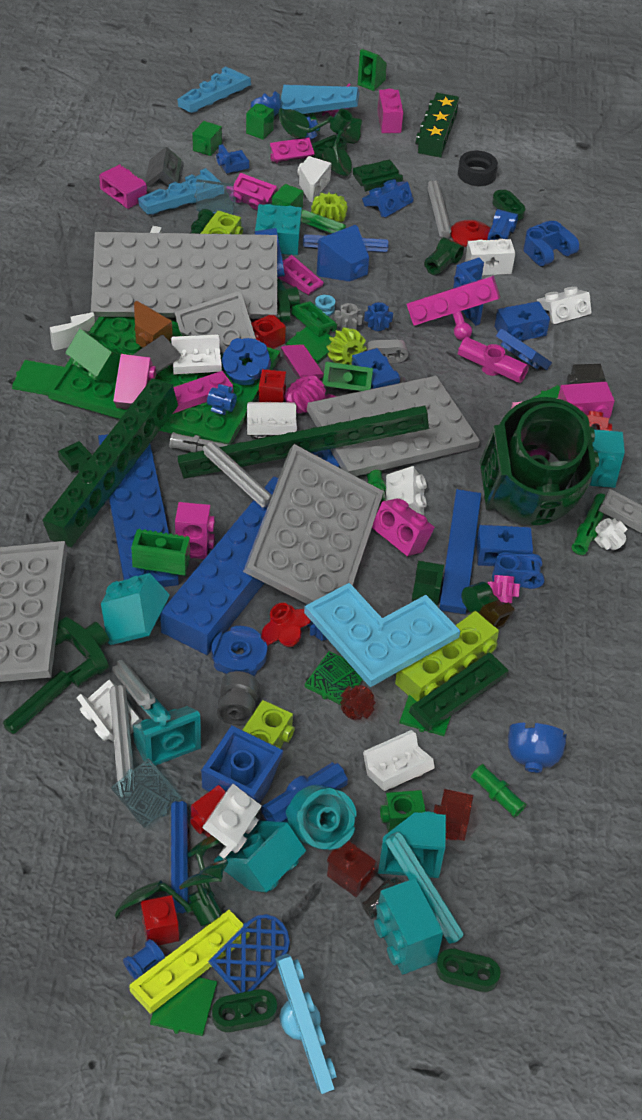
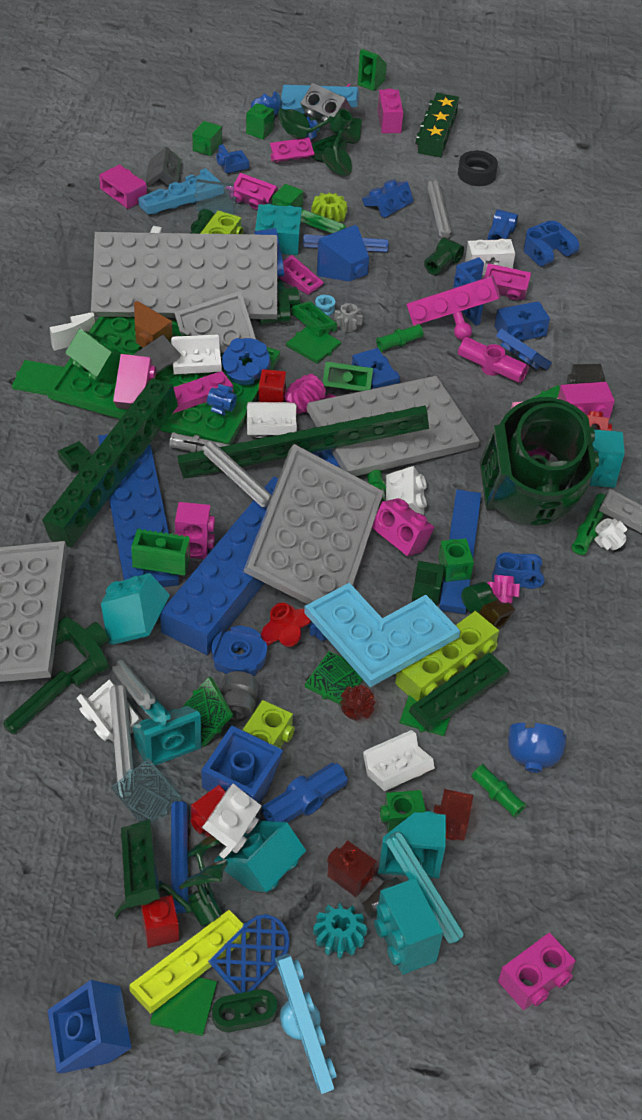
blue bush [123,939,165,980] -> none
dark azure wing [177,66,251,113] -> none
red brick [251,315,286,349] -> none
dark pink slope [281,345,324,379] -> none
teal brick [286,785,357,850] -> none
white slope [297,156,331,203] -> none
lime gear [326,327,367,365] -> none
dark green plate [353,160,403,192] -> none
blue gear [364,302,393,331] -> none
light grey beam [364,339,408,363] -> none
dark green plate [436,949,501,992] -> none
red dish [450,220,490,248] -> none
blue brick [476,525,533,566] -> none
dark green plate [492,190,525,221] -> none
white bracket [537,287,591,324] -> none
none -> blue slope [47,980,131,1073]
none -> dark green plate [121,819,160,908]
none -> green piece [183,677,233,747]
none -> flat silver brick [300,83,351,127]
none -> teal gear [313,901,367,960]
none -> green pin [376,324,424,352]
none -> green brick [438,538,474,582]
none -> dark pink bracket [483,263,531,300]
none -> dark pink brick [498,932,576,1011]

